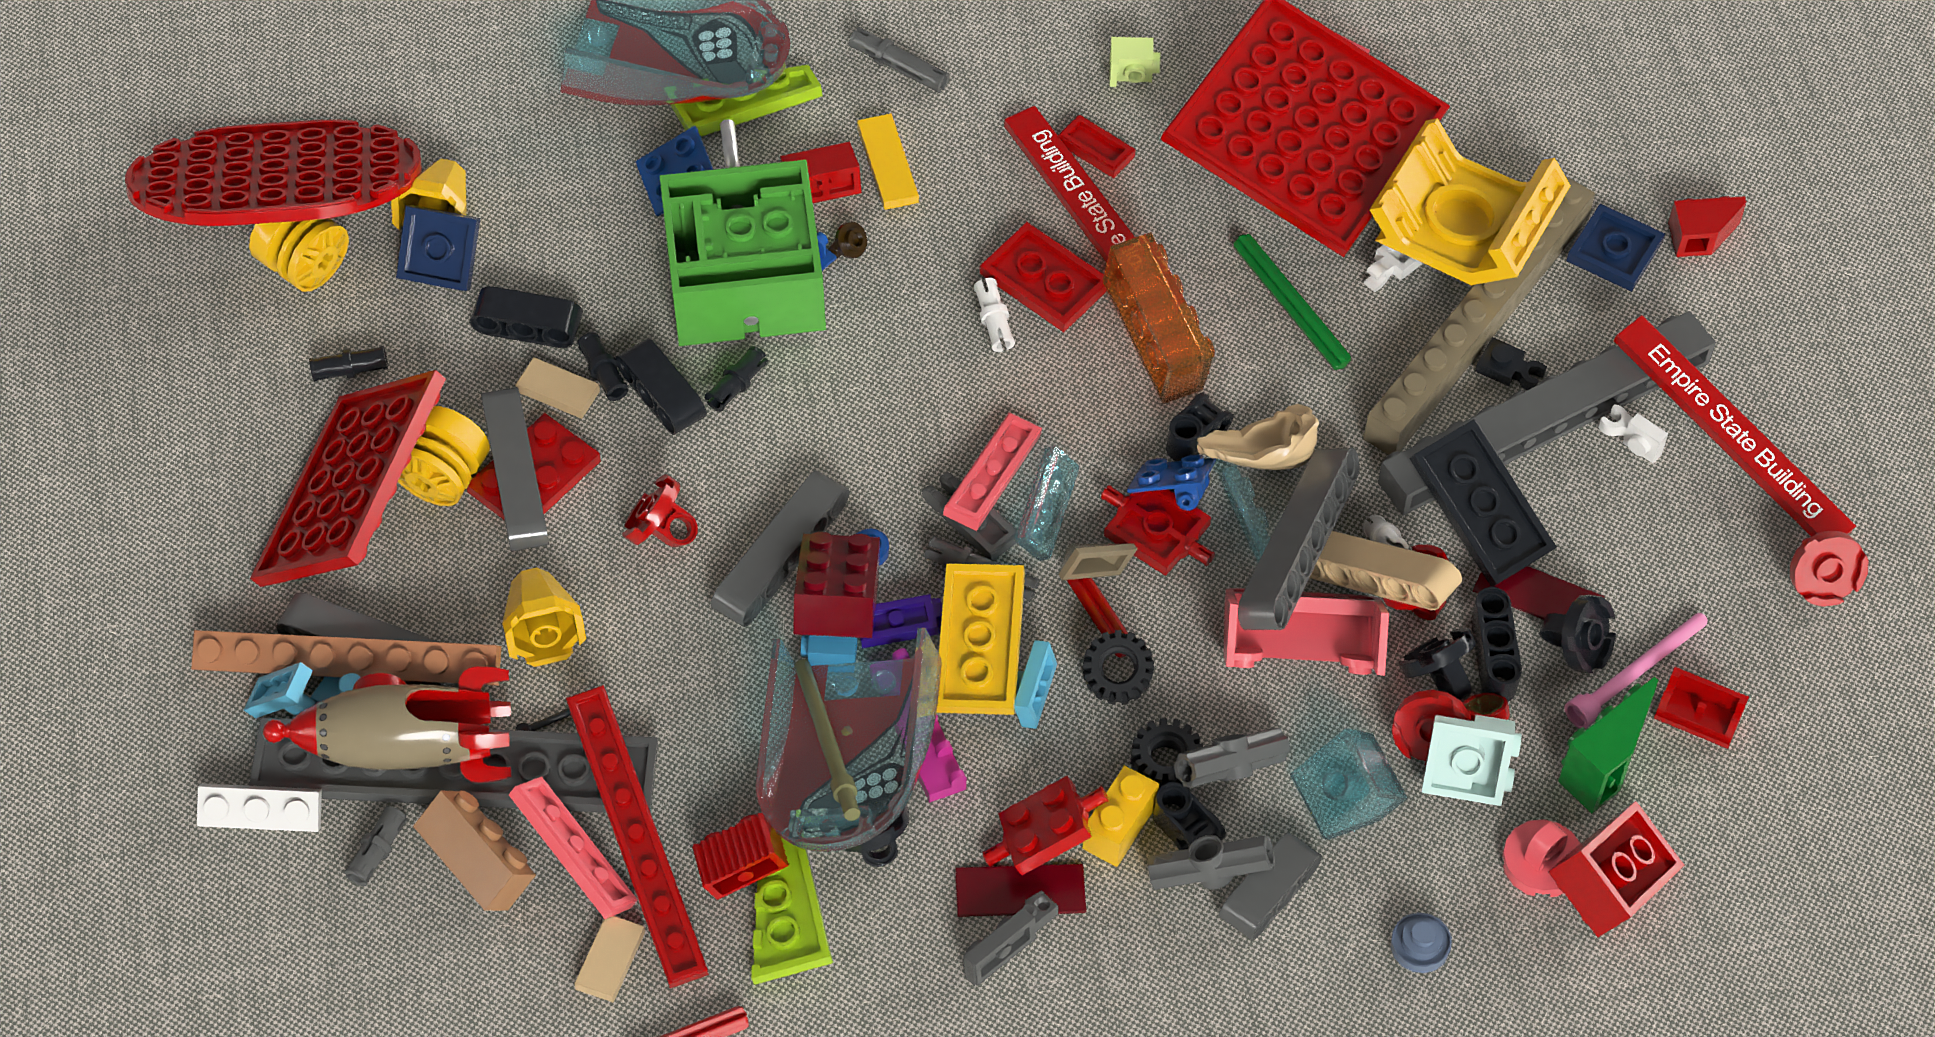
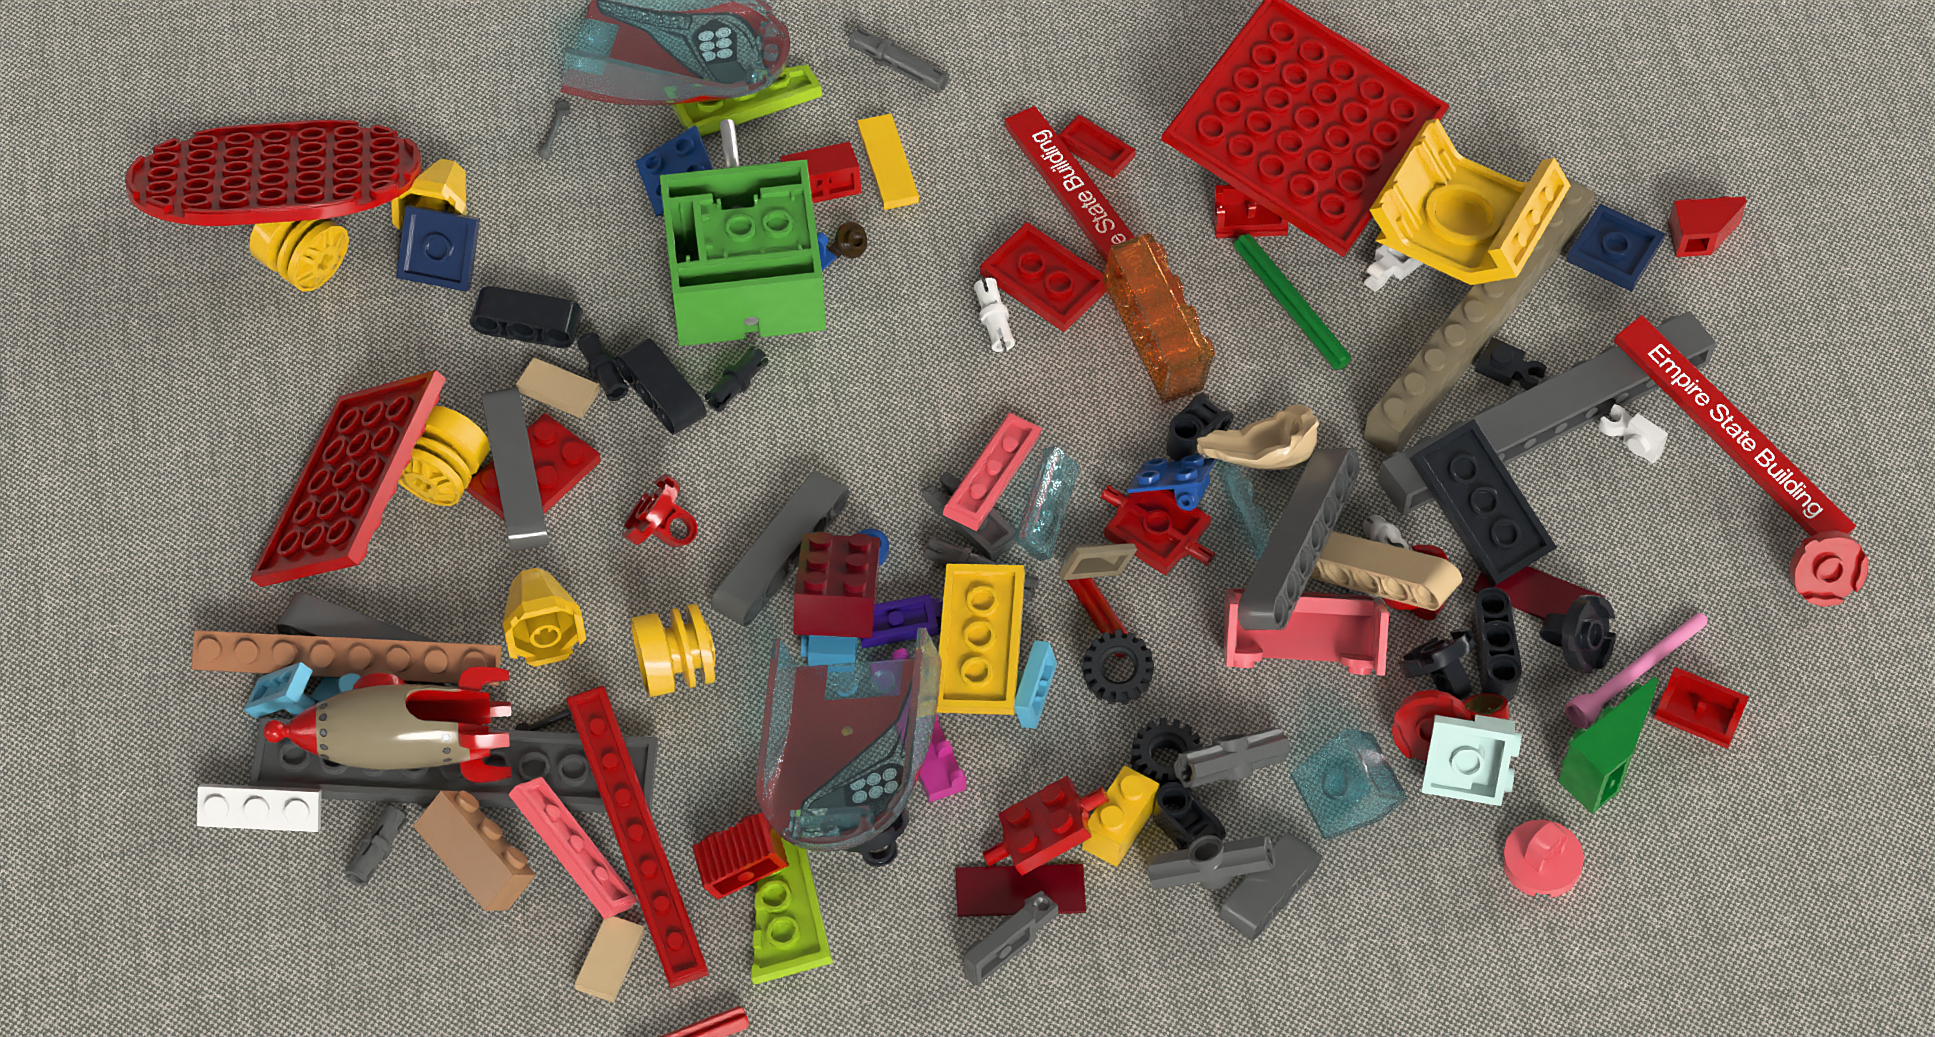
black pin [309,345,388,382] -> none
olive bar [795,659,860,821] -> none
yellowish green brick [1109,37,1160,87] -> none
sand blue plate [1390,912,1452,973] -> none
red slope [1548,801,1685,938] -> none
none -> dark grey hinge [538,101,570,159]
none -> yellow wheel [630,603,716,698]
none -> red hinge [1212,185,1289,239]

